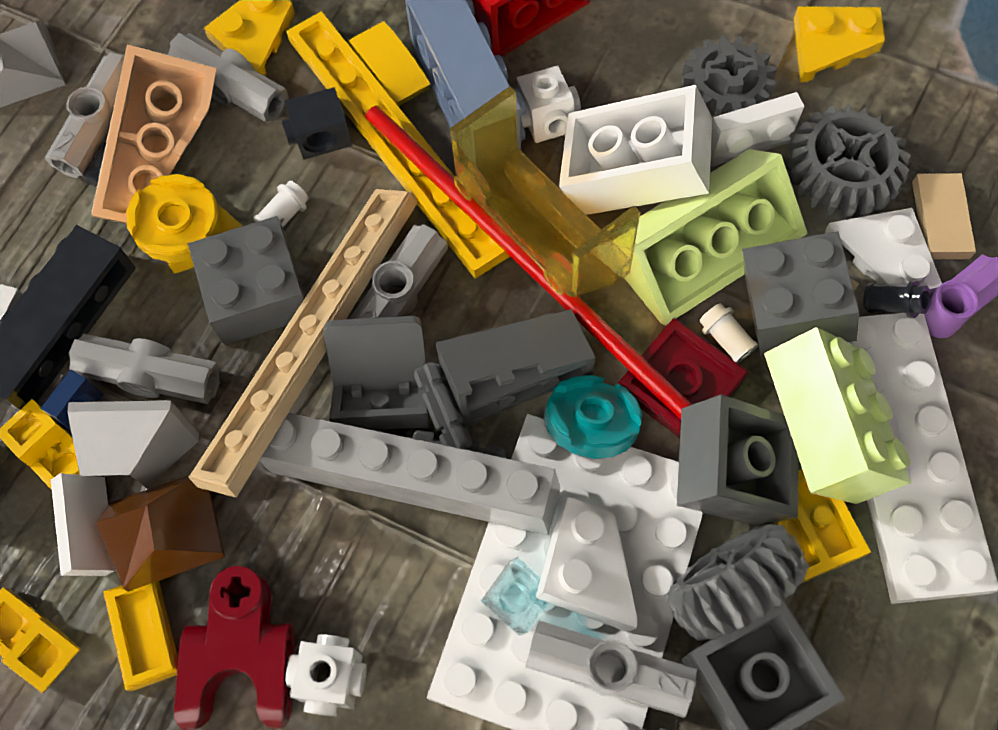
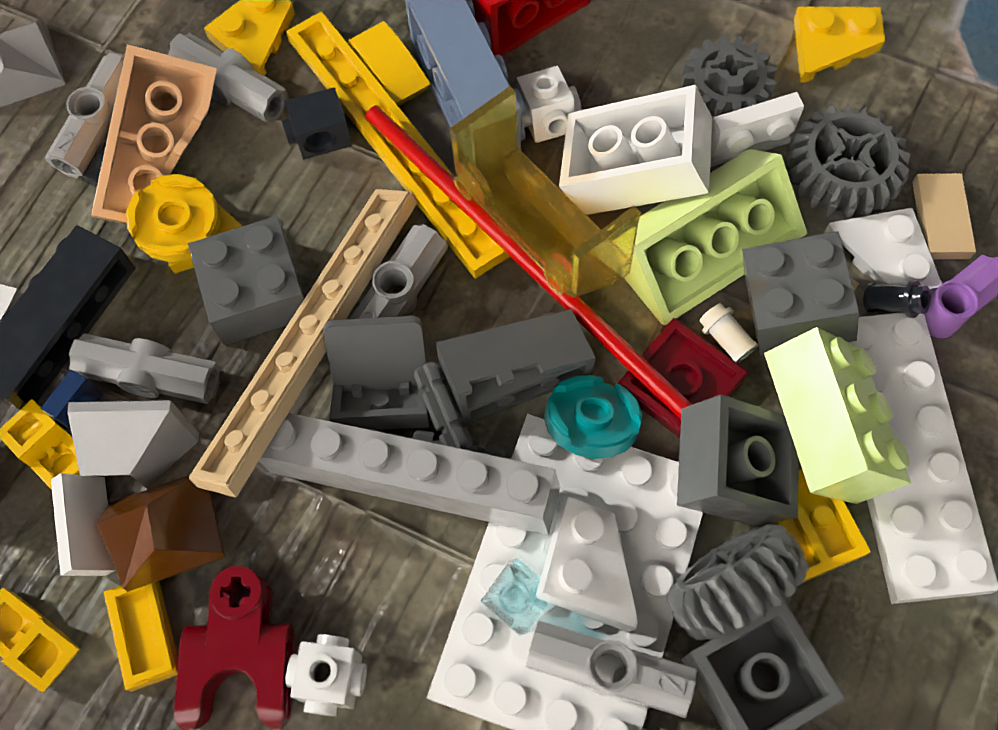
white pin [253,181,309,228] -> none

